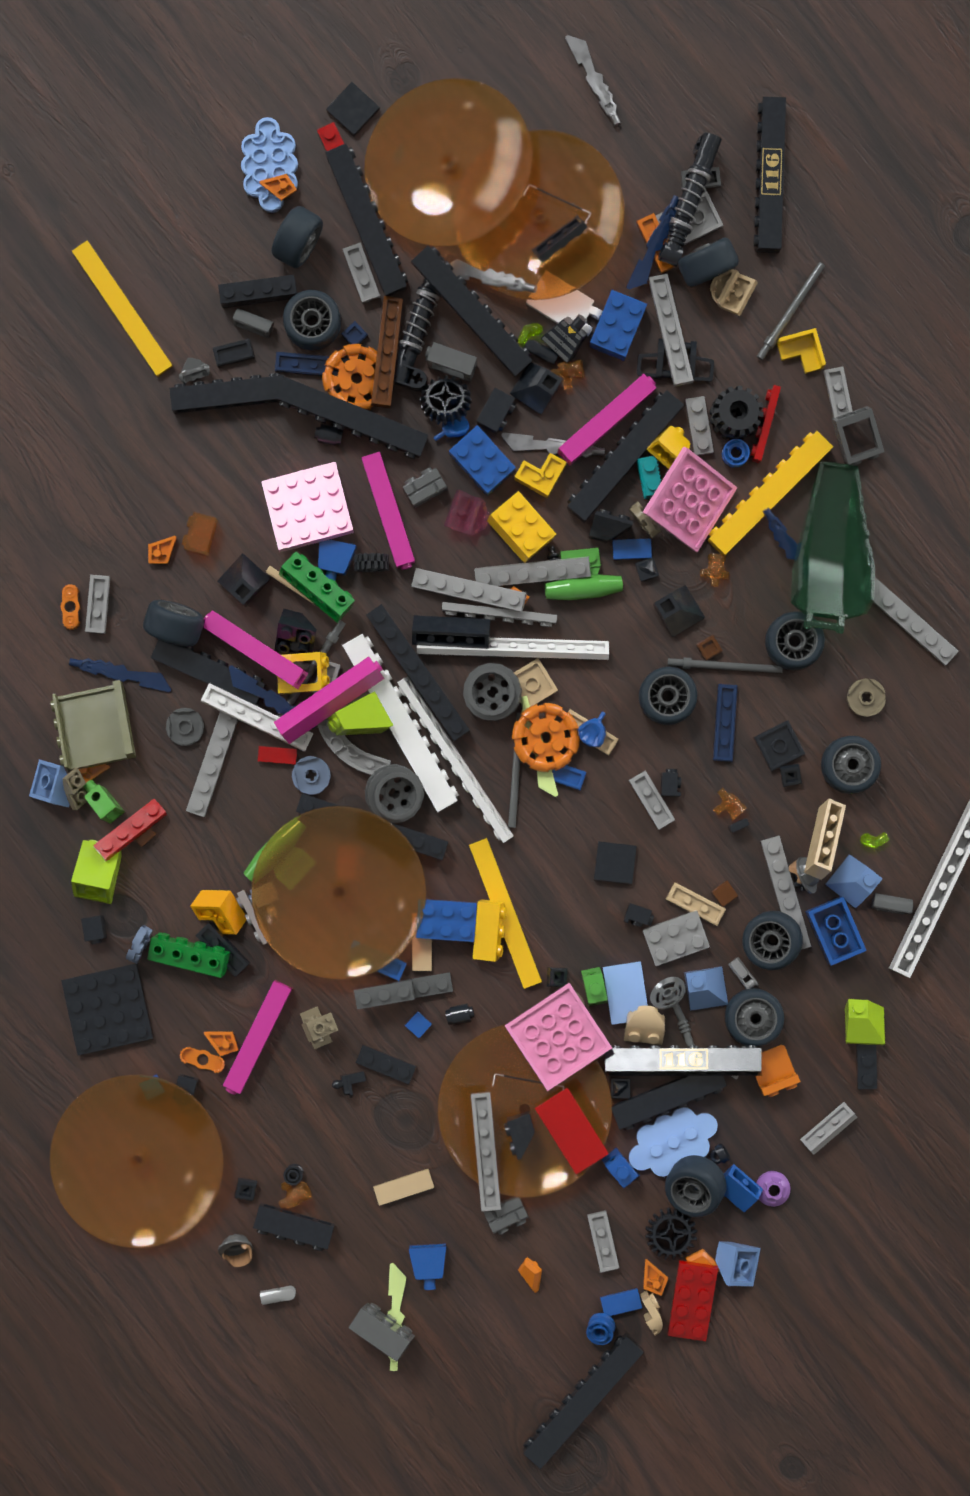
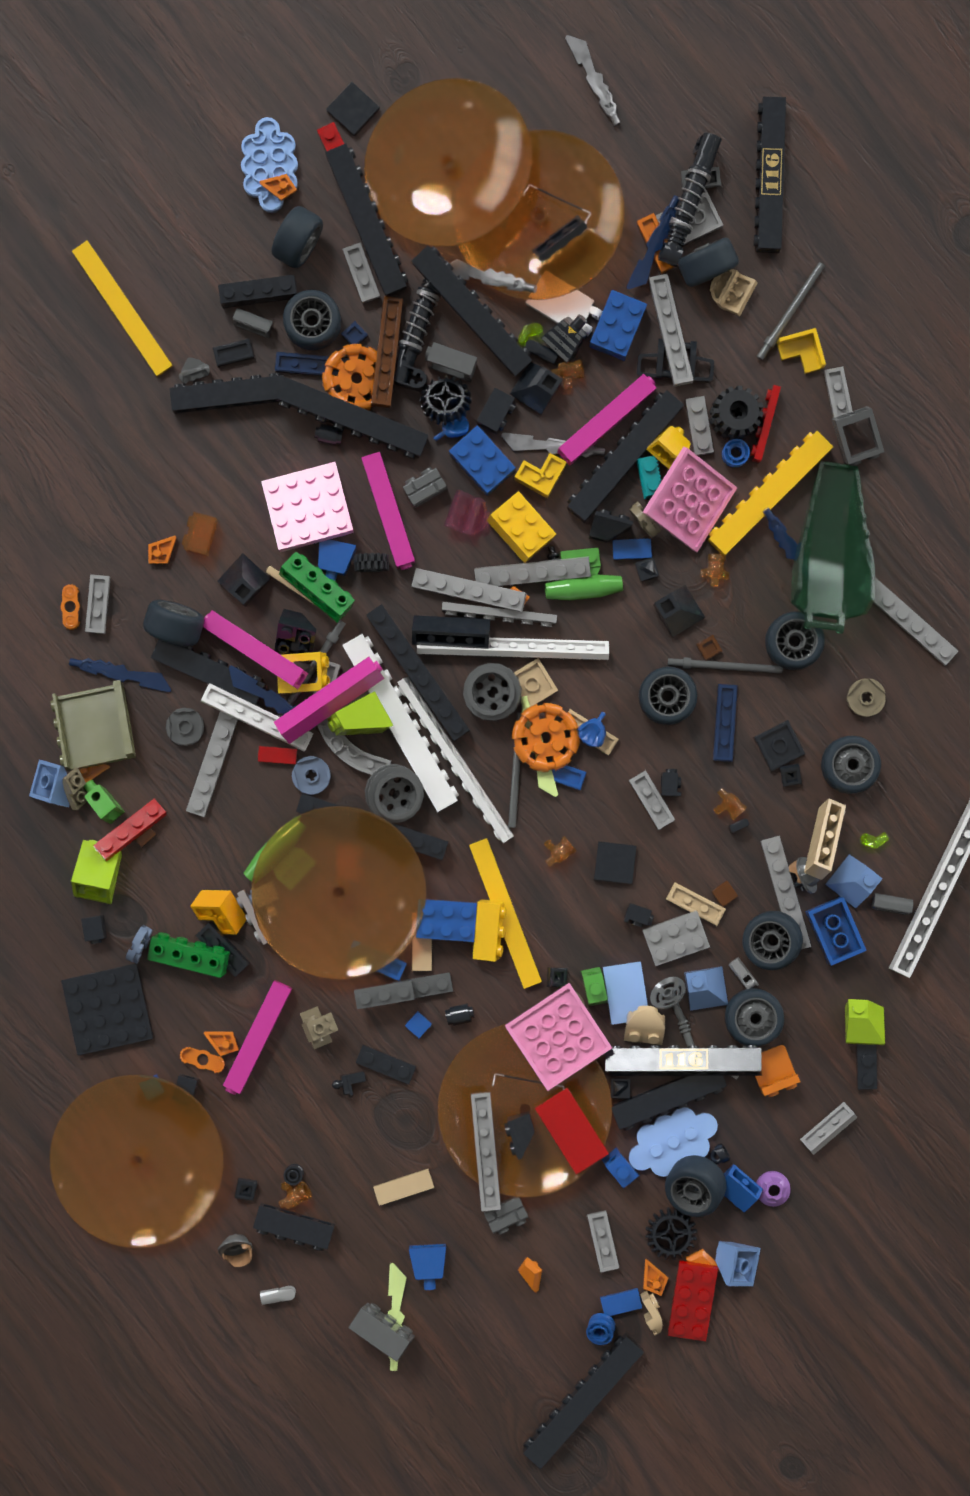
none -> clear orange piece [544,836,577,867]

